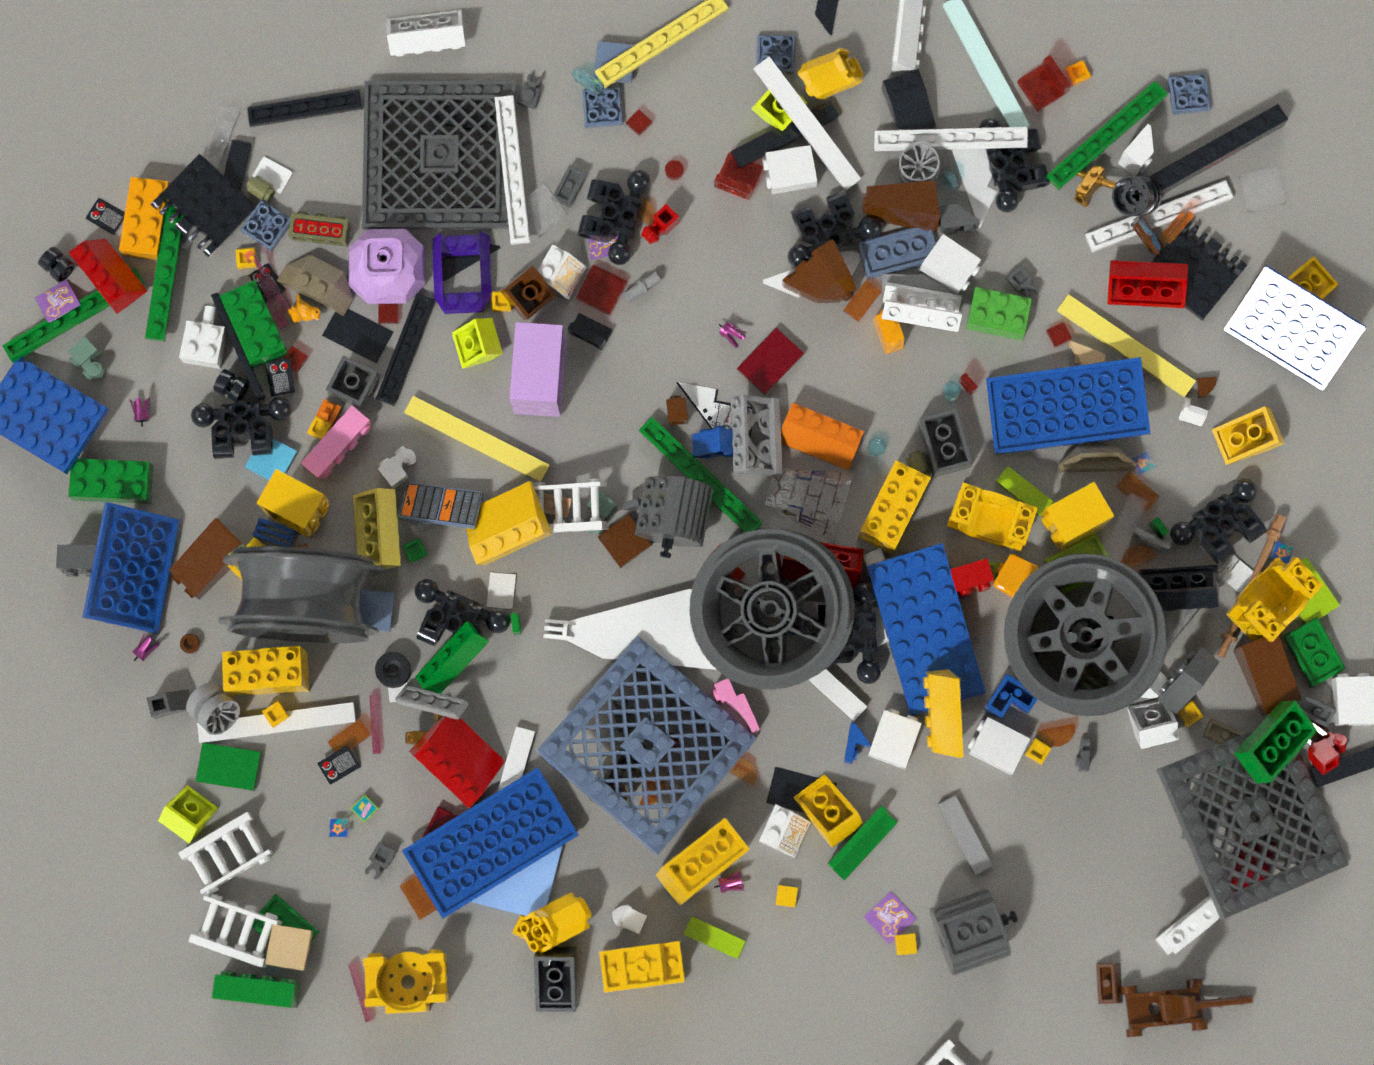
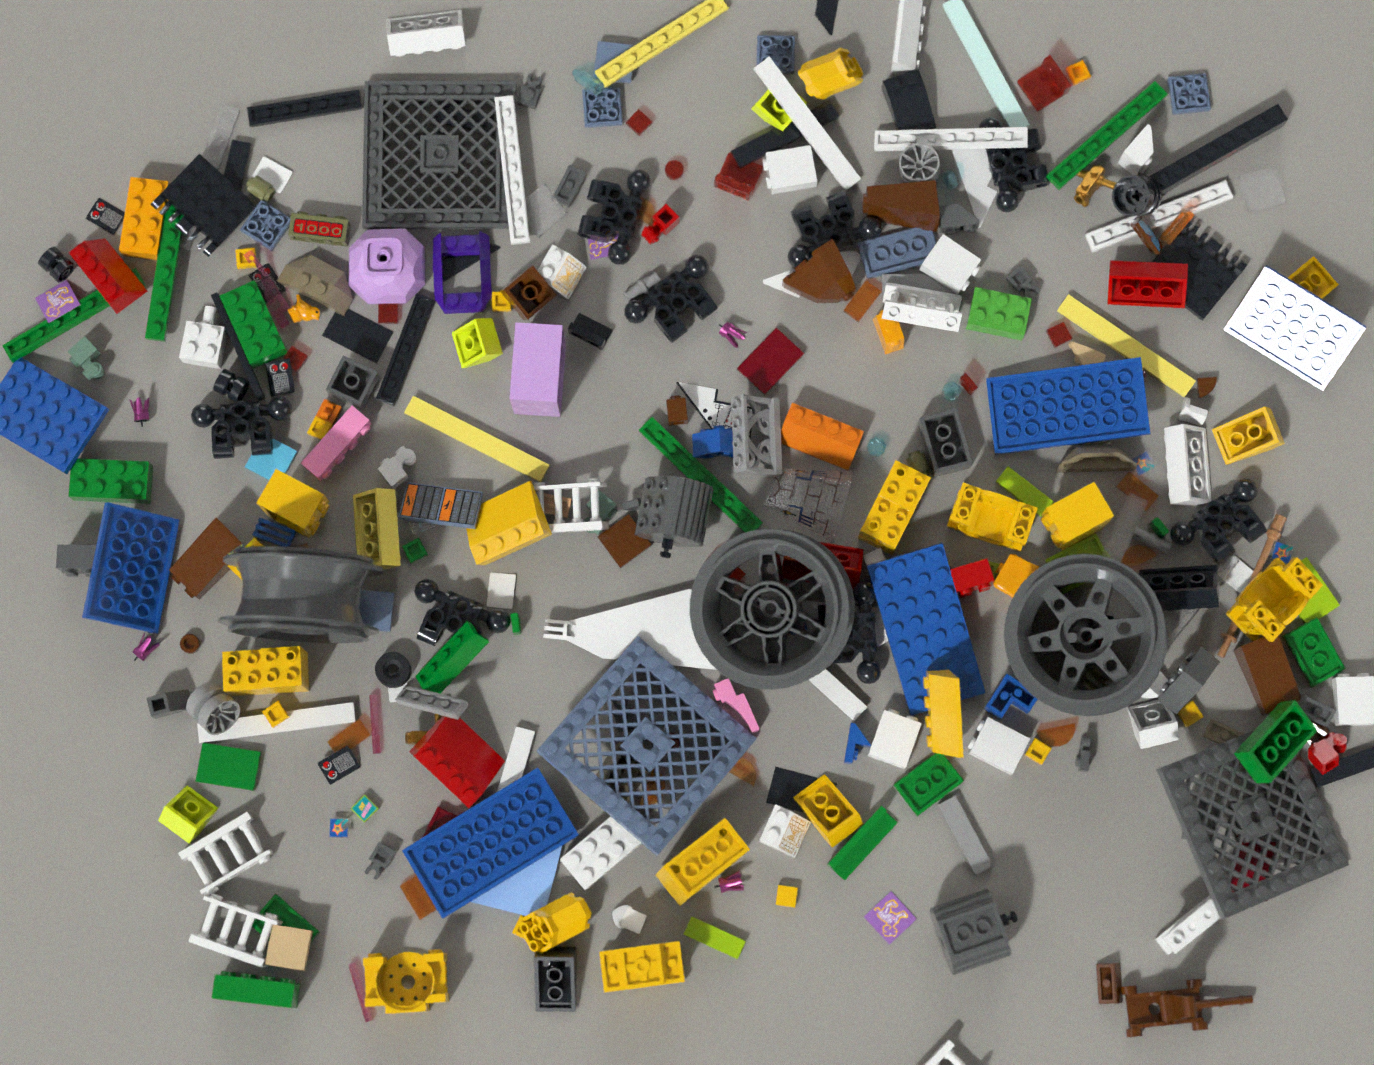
clear red plate [576,264,627,316] -> none
yellow tile [894,933,917,955] -> none
none -> white brick [560,817,642,891]
none -> black connector [624,255,718,343]
none -> green tile [893,753,964,816]
none -> white slope [1164,424,1212,506]

